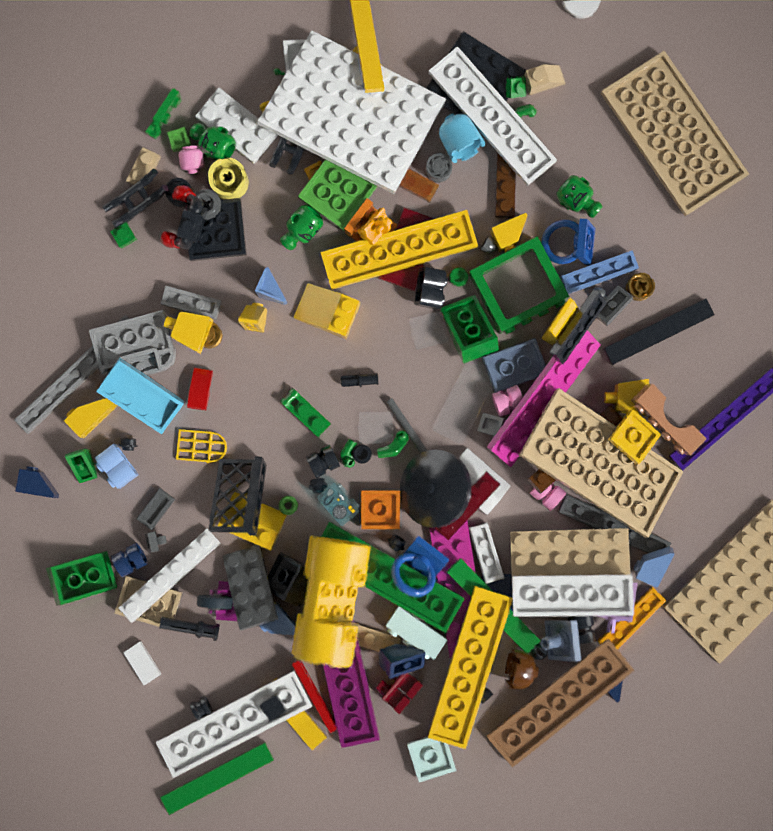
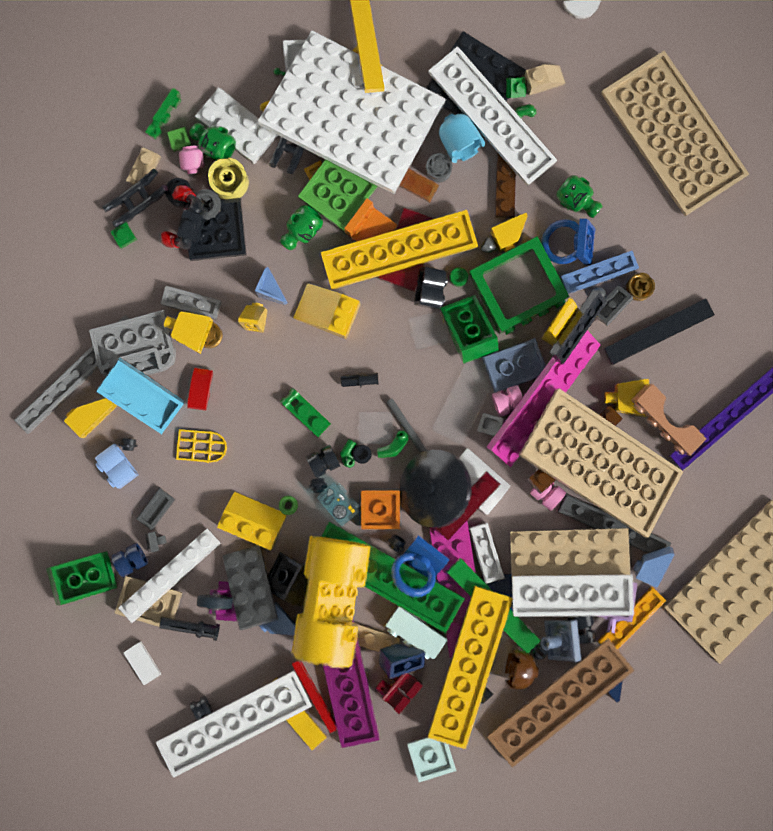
dark blue slope [15,466,59,498] -> none
green slope [65,449,98,484] -> none
green tile [160,742,274,815] -> none
black fence [208,457,267,536] -> none
black tile [259,694,287,722] -> none
light orange hips [358,208,392,245] -> none
yellow plate [608,409,661,465] -> none

